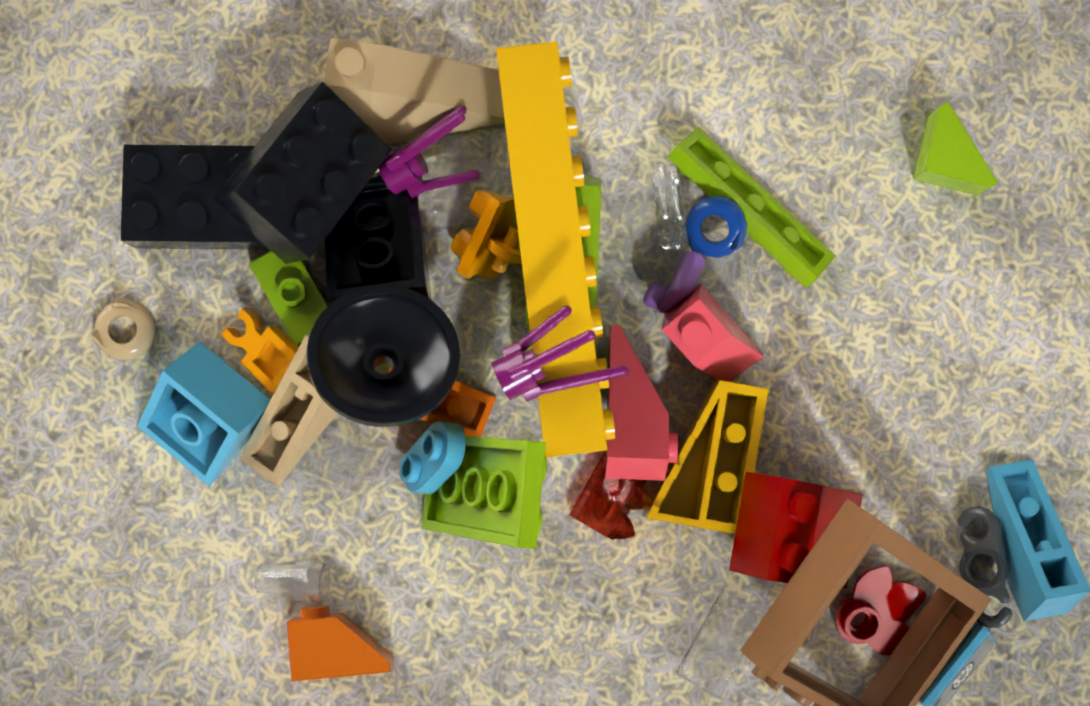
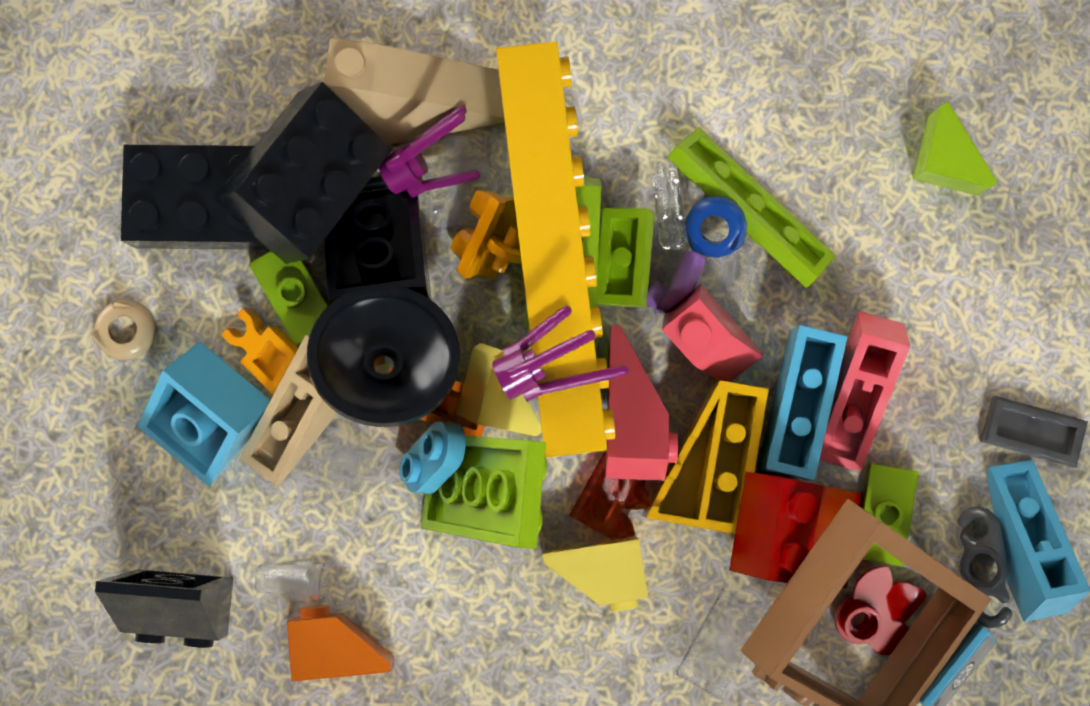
none -> black slope [95,569,234,648]
none -> light yellow slope [456,343,542,436]
none -> light yellow slope [542,537,649,611]
none -> lime plate [597,208,655,308]
none -> medium azure brick [758,325,848,481]
none -> coral slope [819,311,910,472]
none -> lime plate [861,463,919,567]
none -> flat silver tile [980,396,1088,468]

